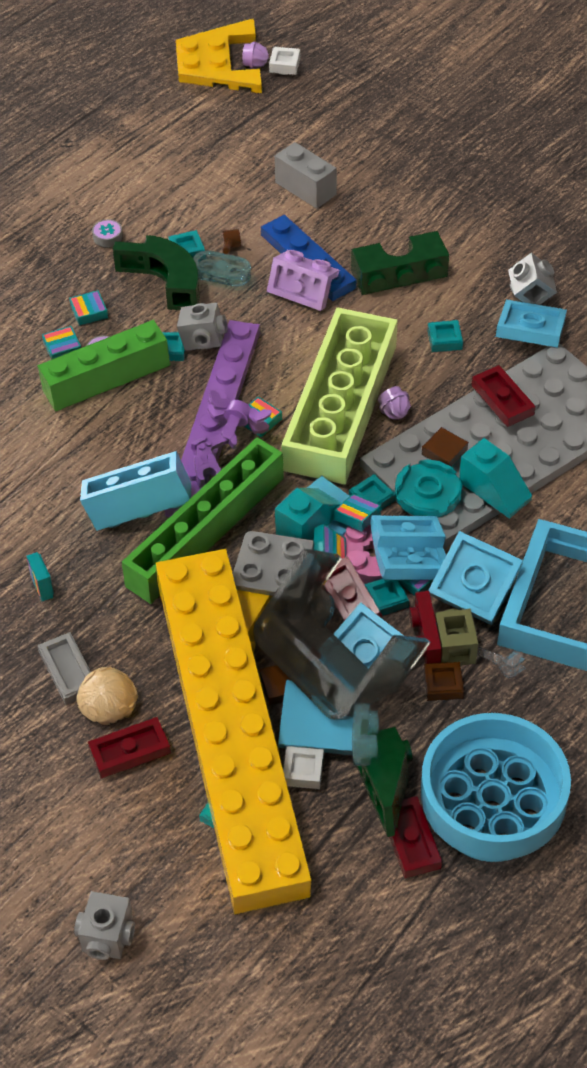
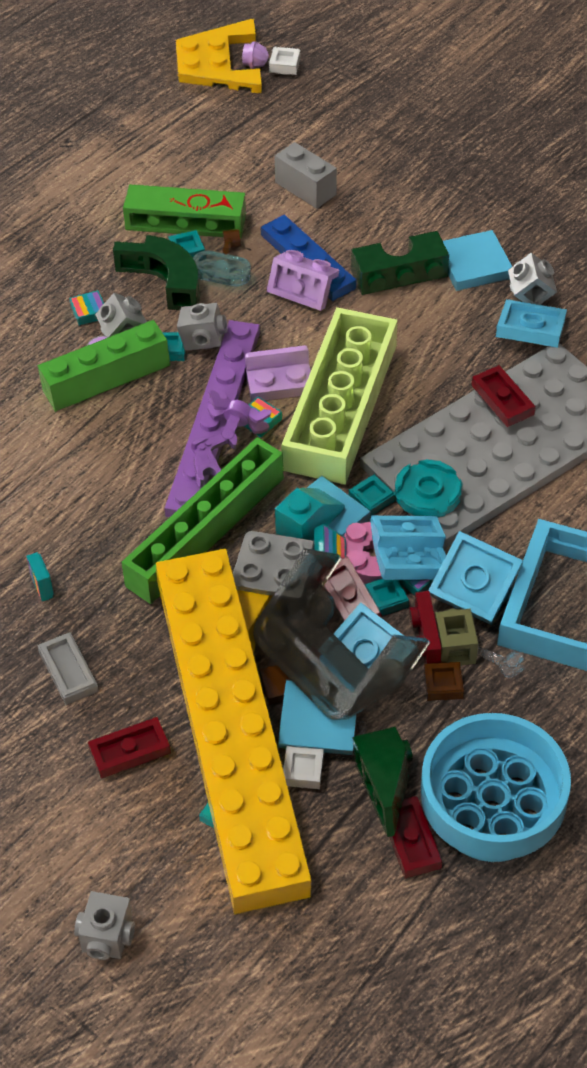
tile [42,326,81,360] -> none
tan hair [77,667,138,725] -> none
medium azure brick [80,451,191,531] -> none
tile [92,219,123,247] -> none
tile [334,493,381,532] -> none
clear light blue plate [352,703,379,766] -> none
lavender plate [378,386,411,420] -> none
reddish brown tile [422,427,468,467] -> none
teal tile [427,320,463,352] -> none
teal slope [459,438,532,519] -> none
none -> light grey brick [95,293,146,338]
none -> bright green brick [123,184,246,239]
none -> lavender bracket [245,346,311,402]
none -> medium azure tile [443,230,512,291]

